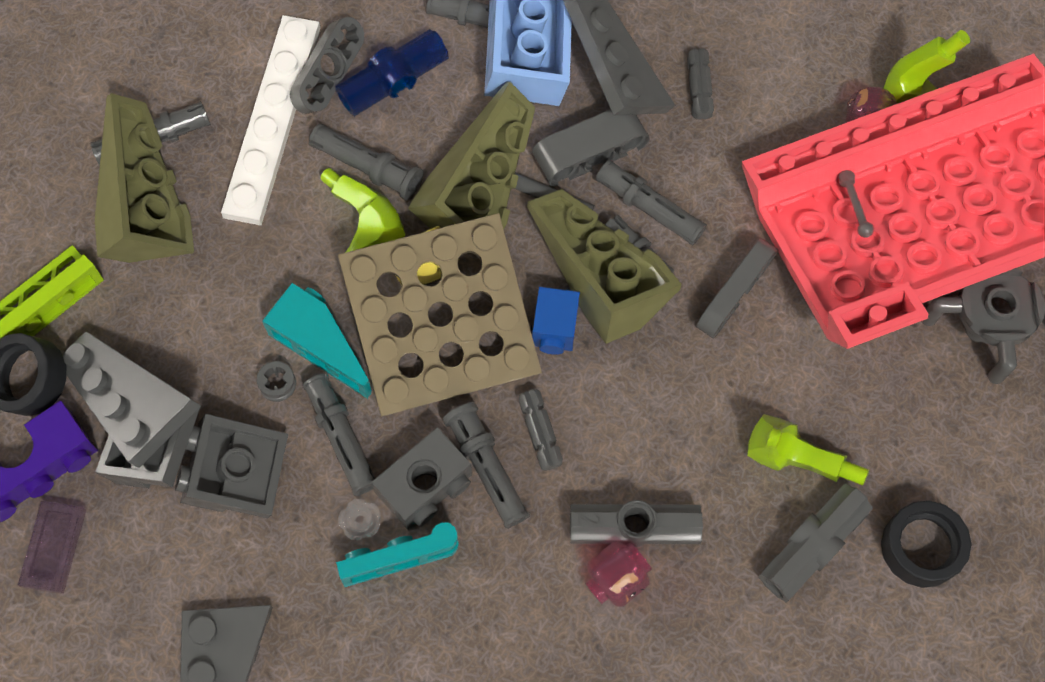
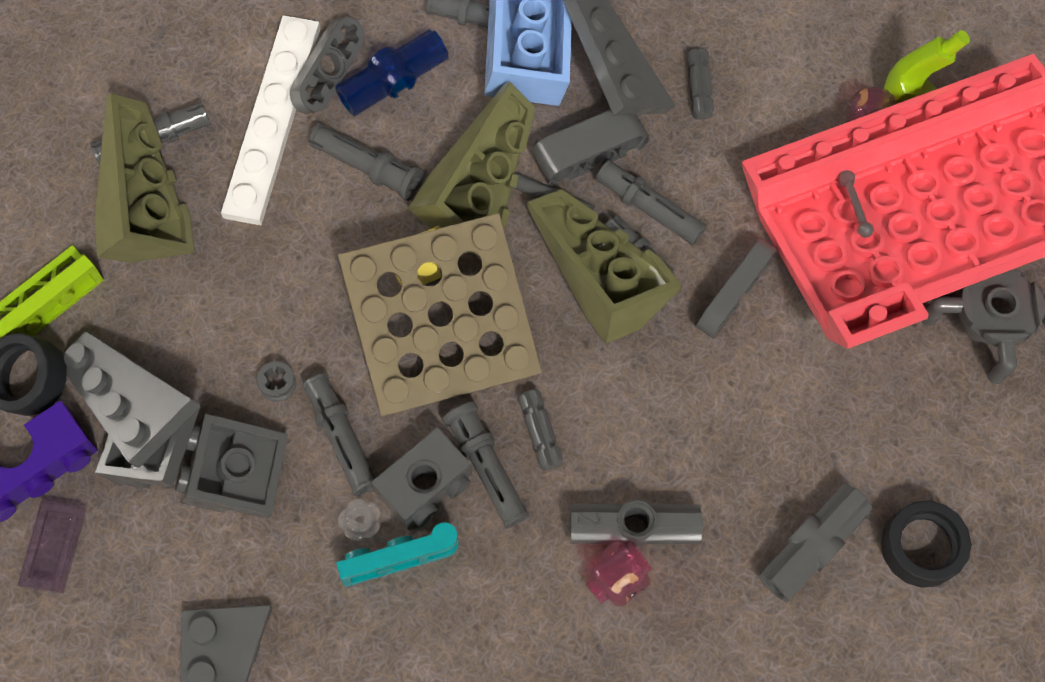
teal slope [262,283,372,399] -> none
lime animal [321,168,405,253] -> none
blue brick [532,287,580,355] -> none
lime animal [747,414,869,485] -> none

